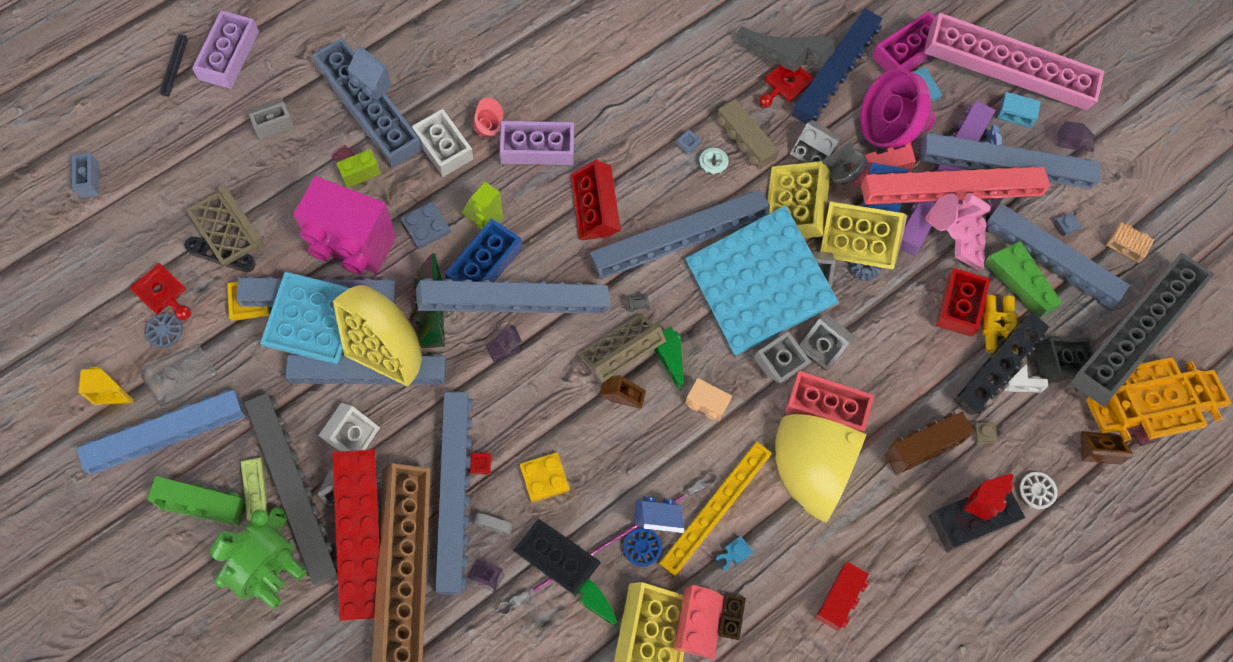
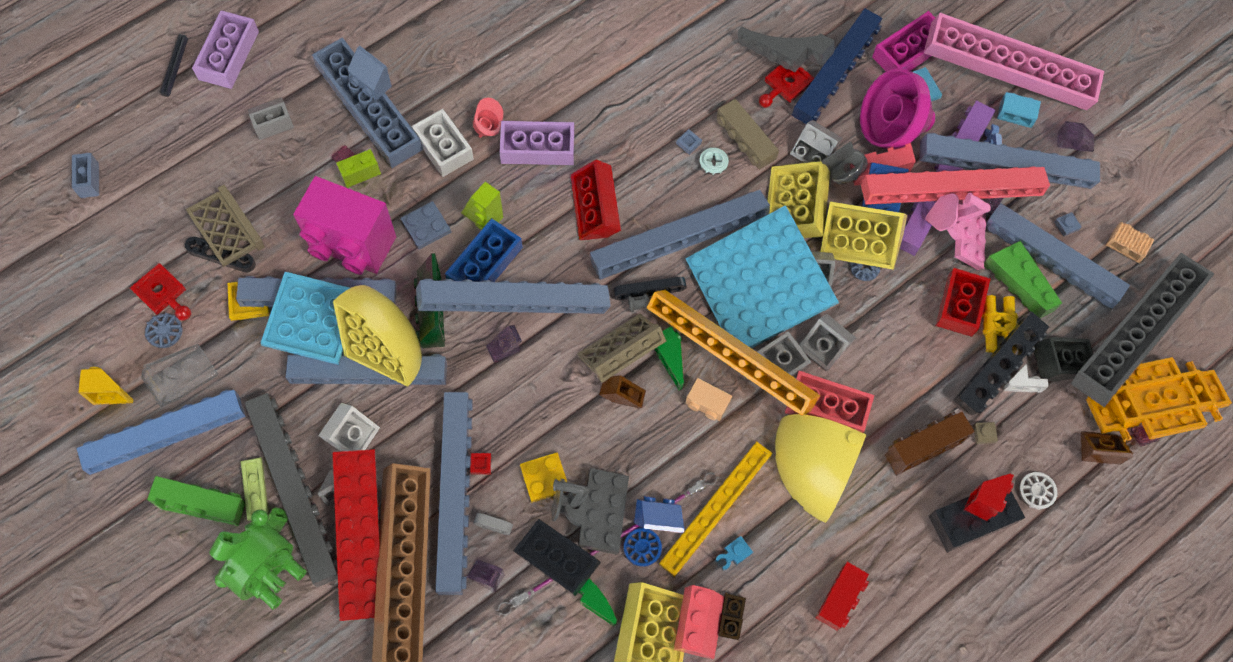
none -> dark grey plate [551,468,629,555]
none -> black beam [613,277,687,300]
none -> light orange brick [647,290,820,416]

